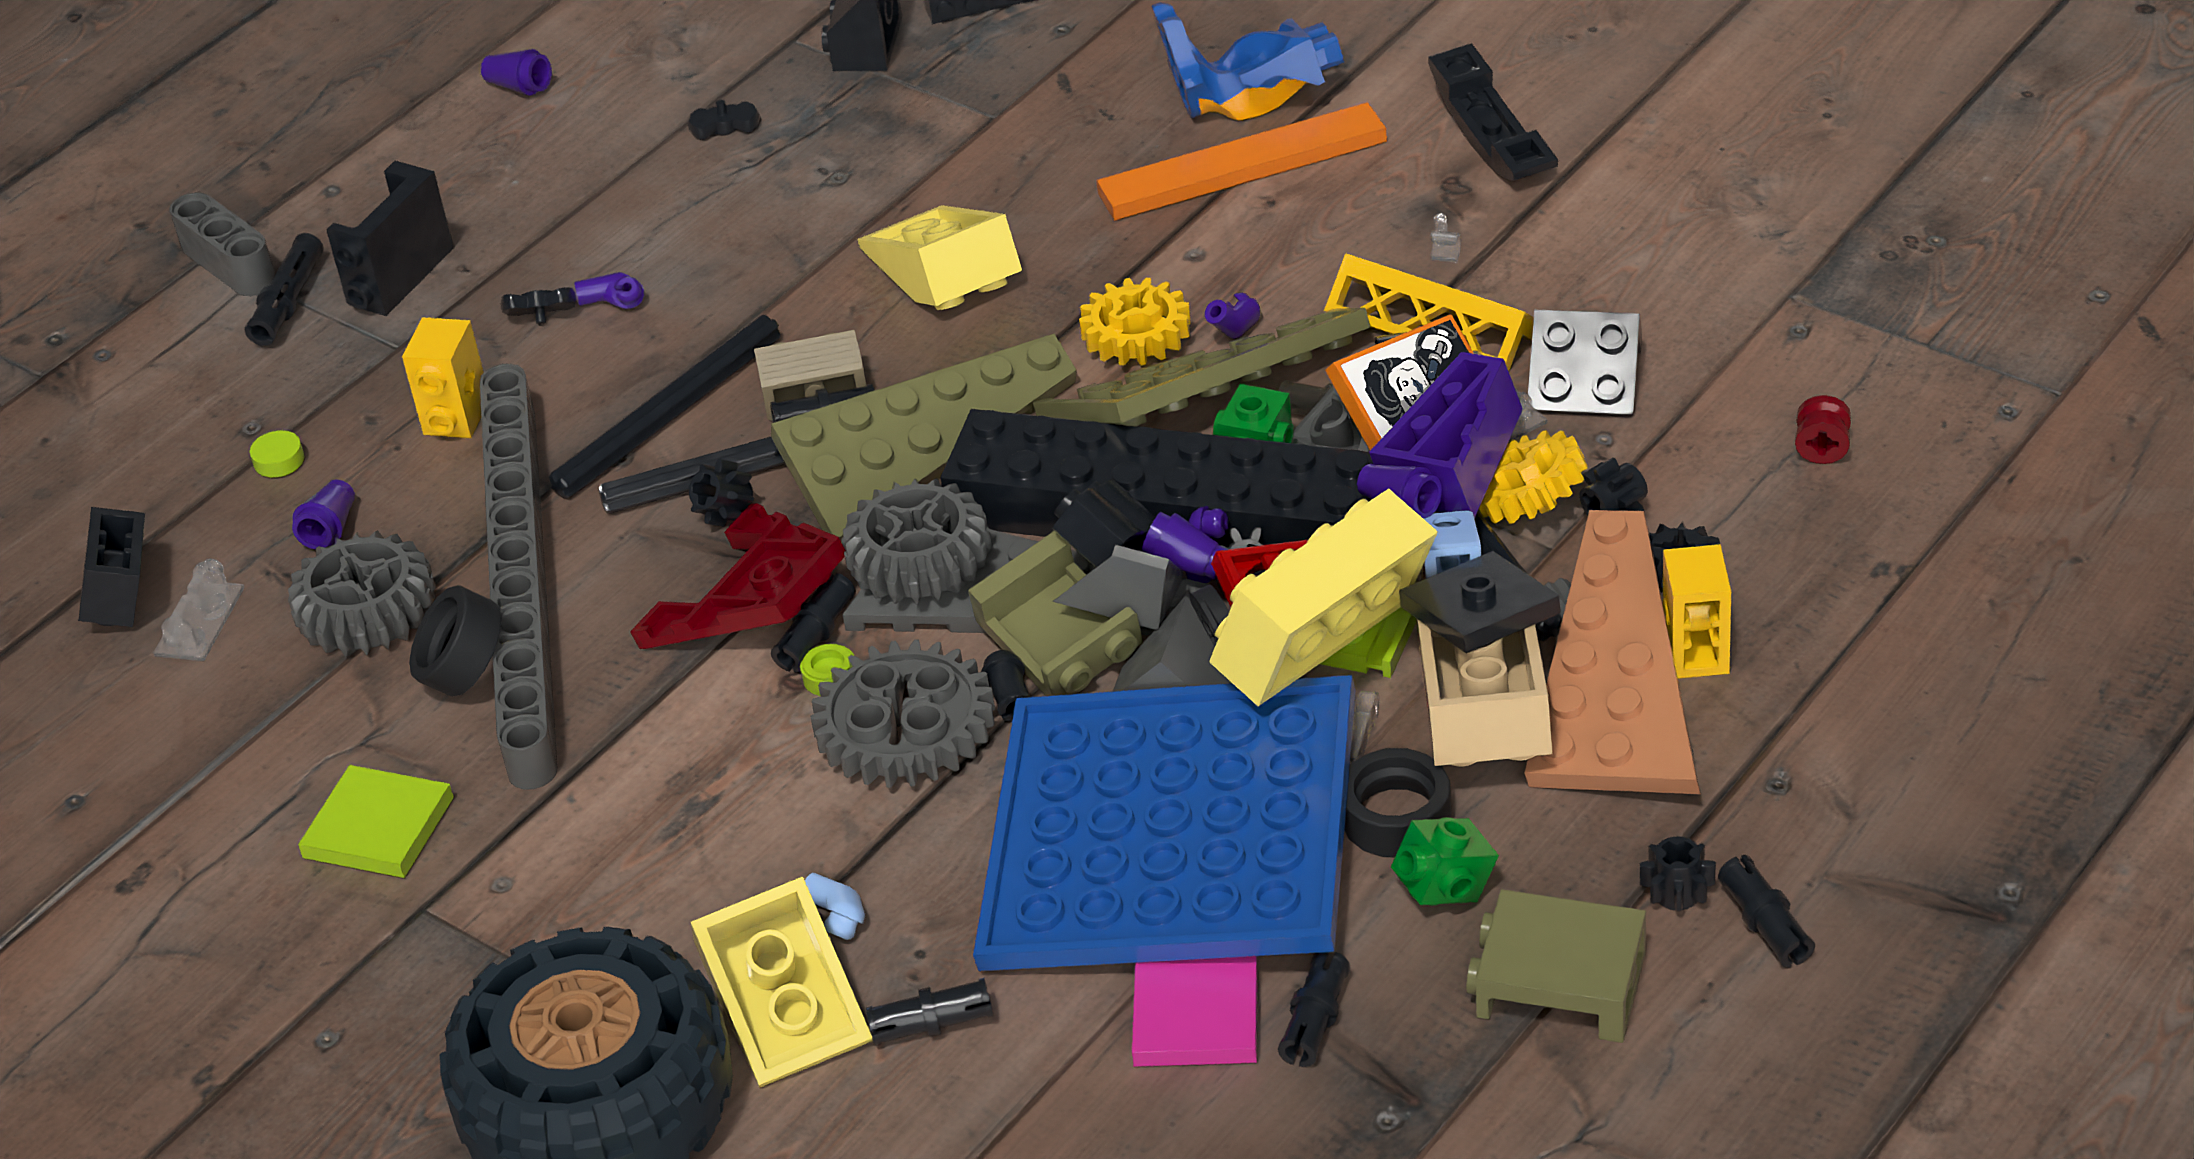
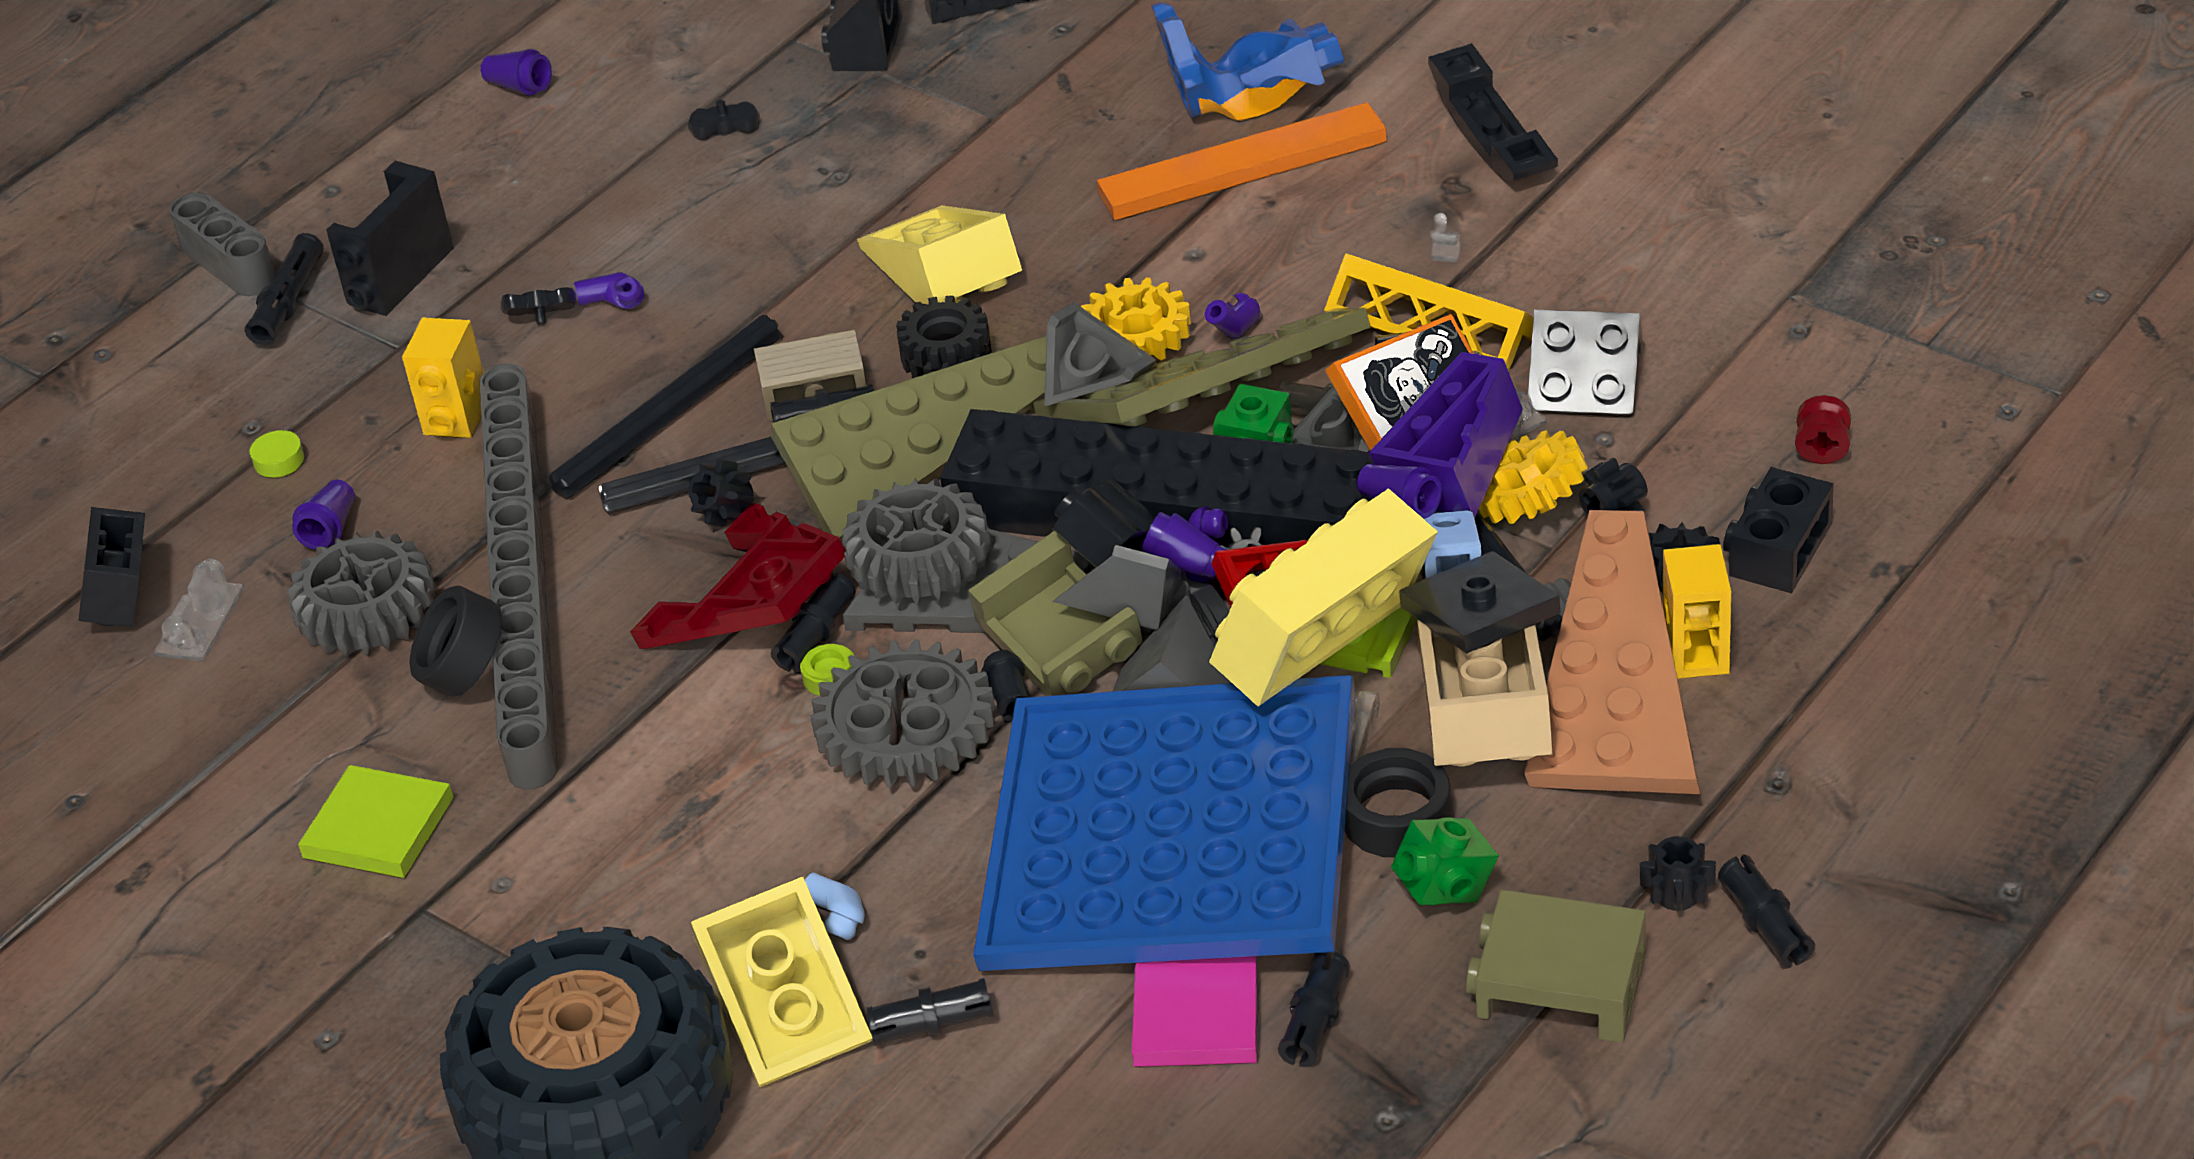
none -> black tyre [896,296,992,378]
none -> dark grey slope [1044,302,1156,407]
none -> black brick [1723,467,1834,593]

